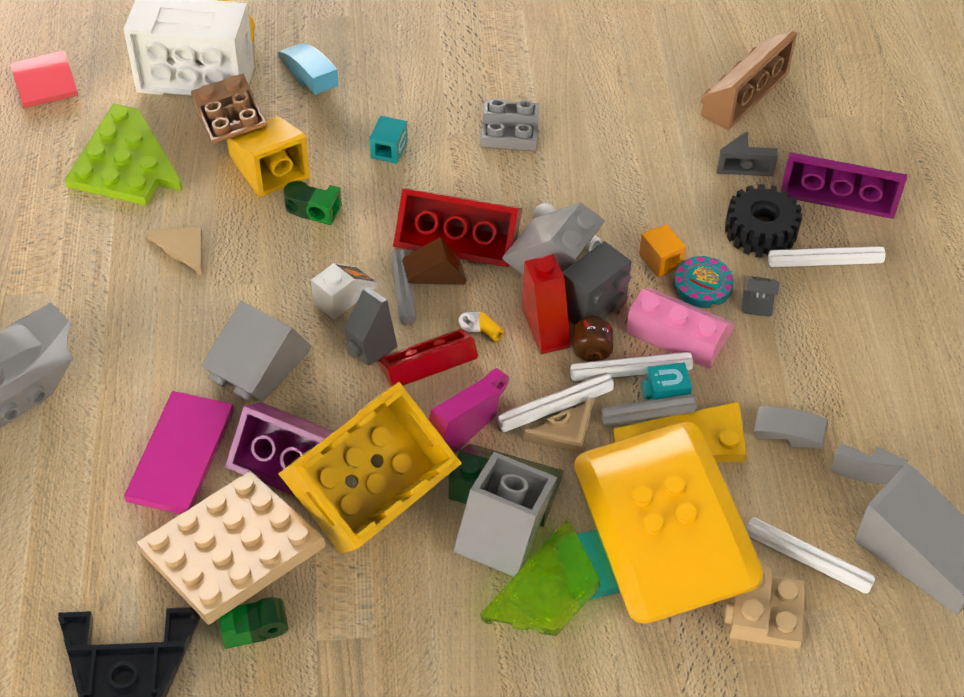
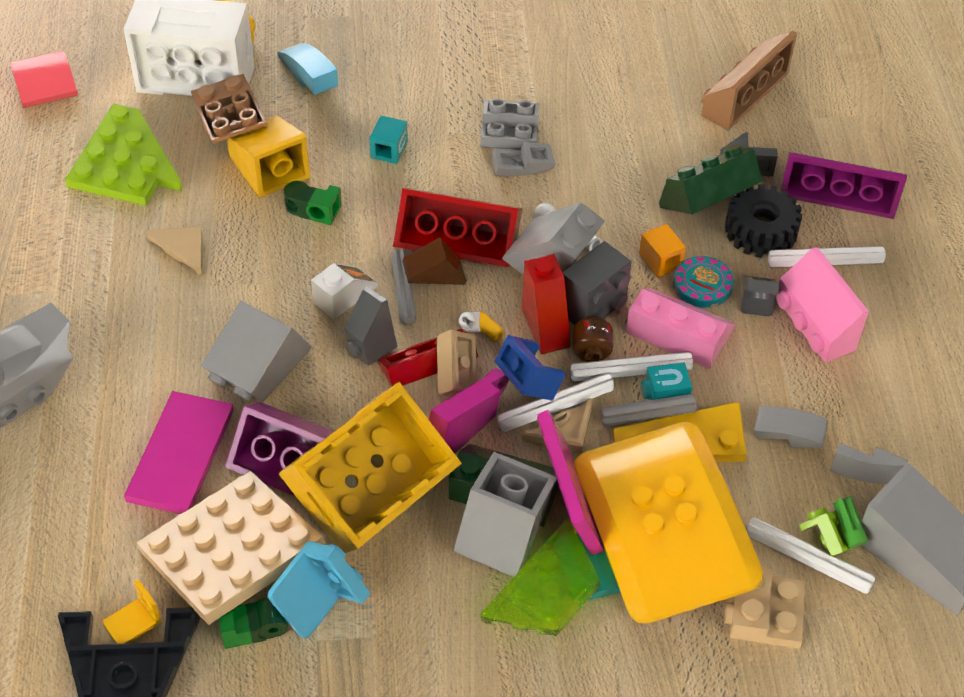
none -> yellow bracket [102,579,162,644]
none -> medium azure bracket [268,541,371,638]
none -> tan slope [437,329,477,396]
none -> light grey slope [491,142,555,176]
none -> blue panel [494,335,566,401]
none -> dark pink tile [537,410,604,556]
none -> dark green slope [659,144,762,214]
none -> bright pink slope [776,247,869,363]
none -> lime bracket [799,507,855,556]
none -> bright green piece [833,496,868,549]

